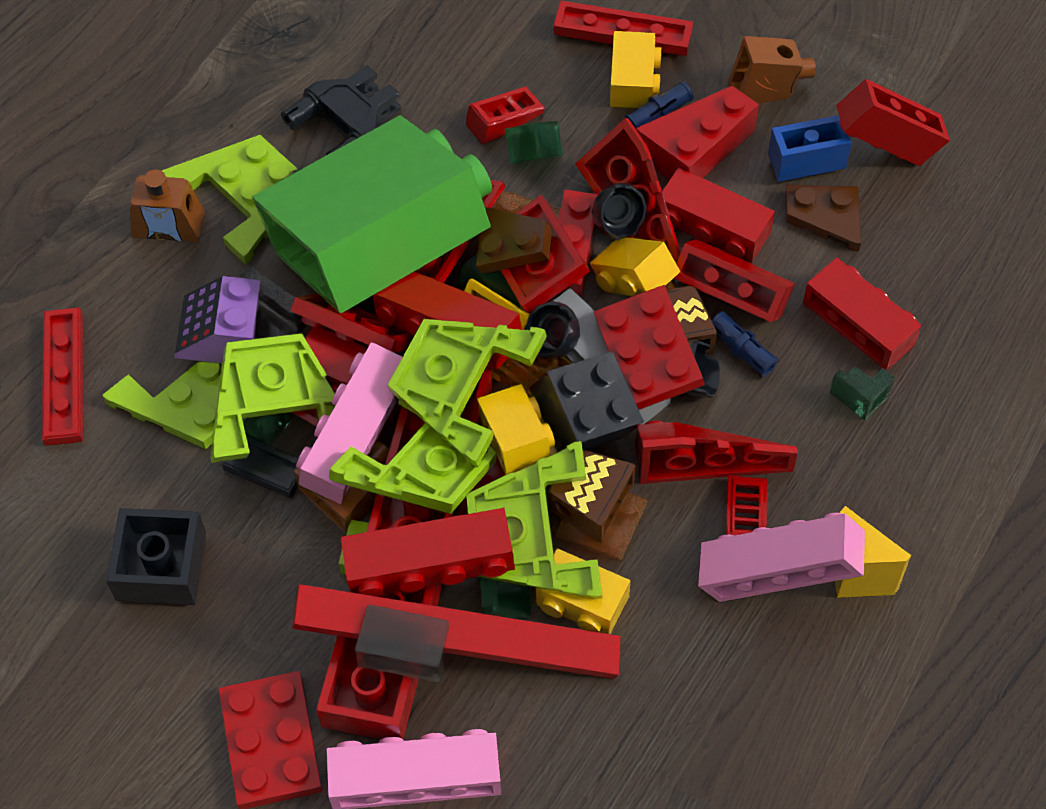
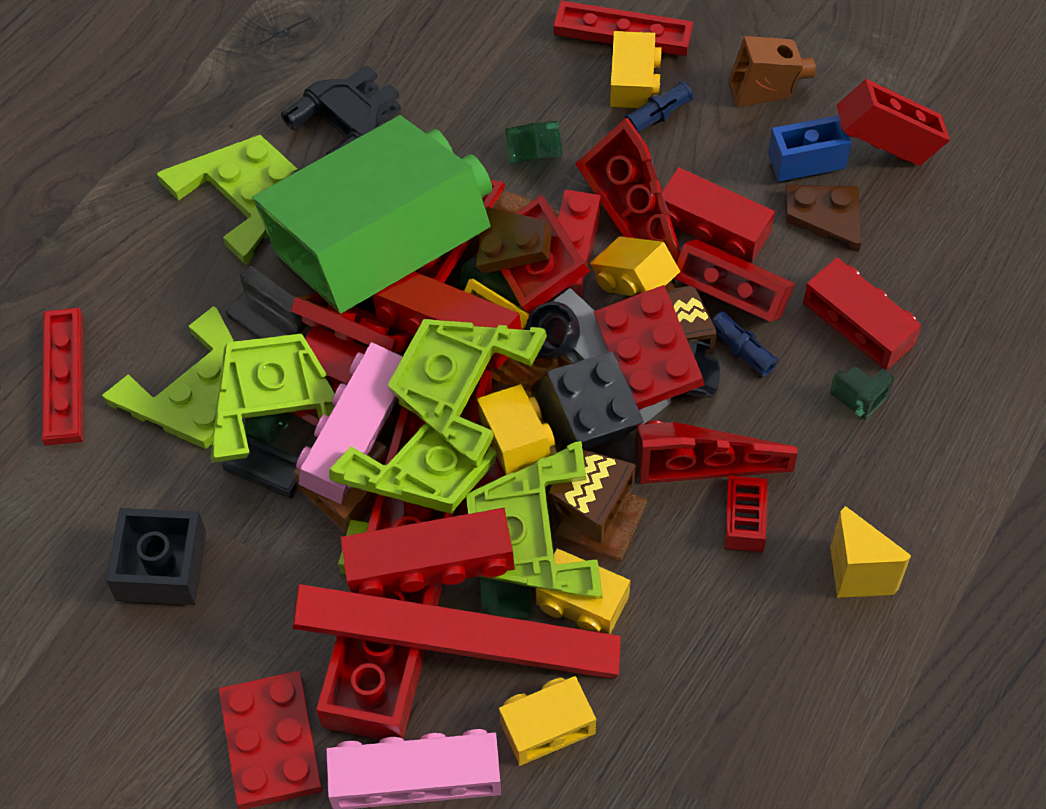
dark orange torso [130,169,205,242] -> none
medium lavender slope [175,276,260,363] -> none
clear smoke panel [355,605,449,683] -> none
red slope [466,87,545,144] -> none
black hair [592,183,647,241] -> none
red wedge [636,86,759,180] -> none
bright pink brick [698,513,865,602] -> none
none -> yellow brick [499,676,596,766]

